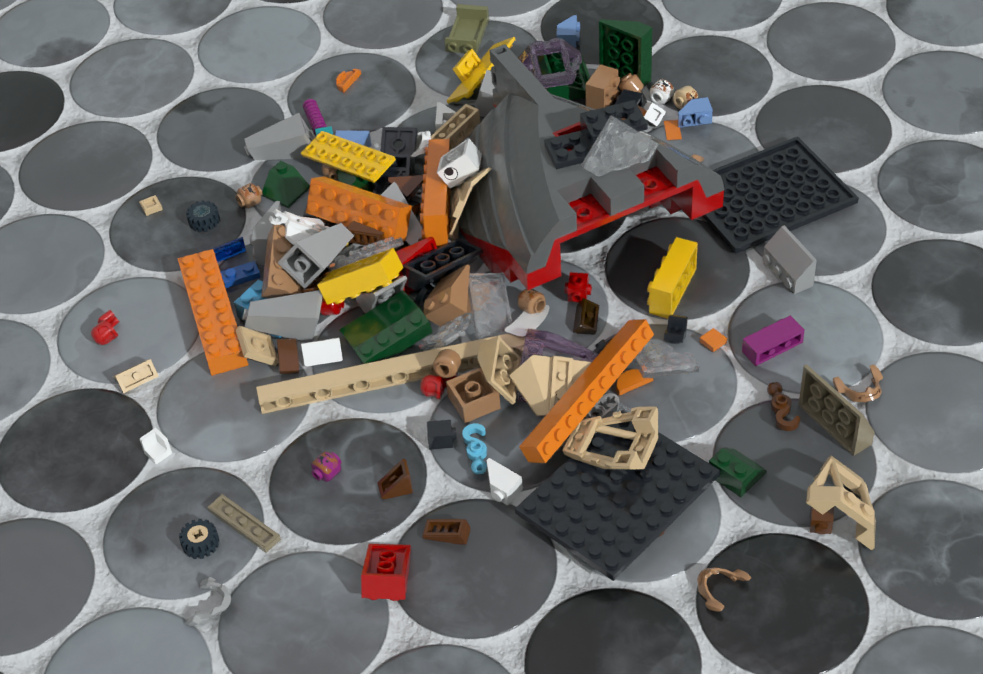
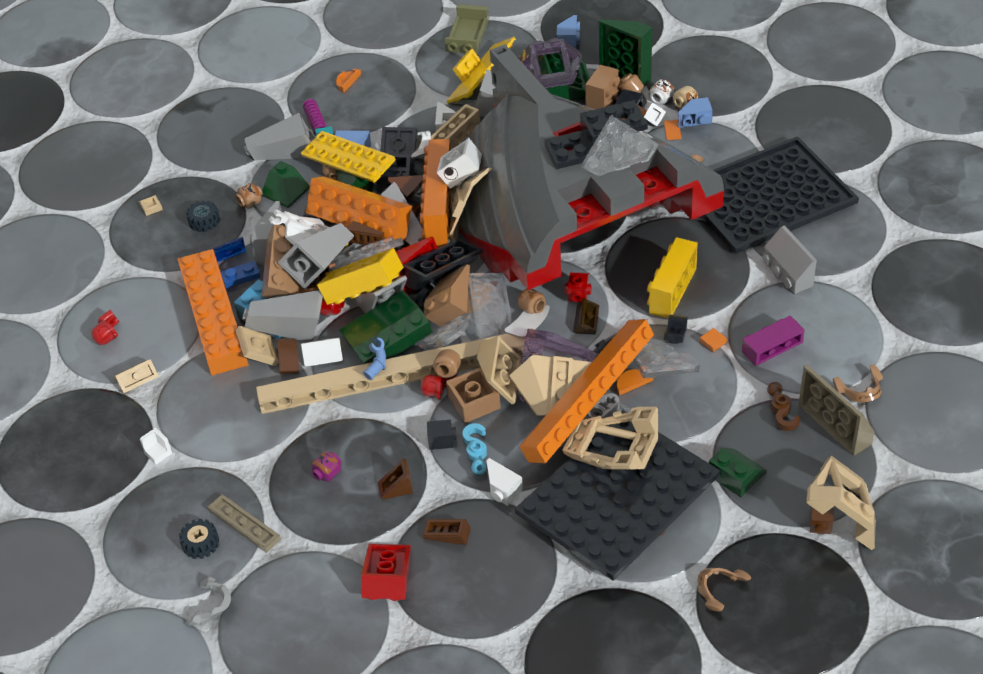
none -> medium blue piece [362,338,386,381]

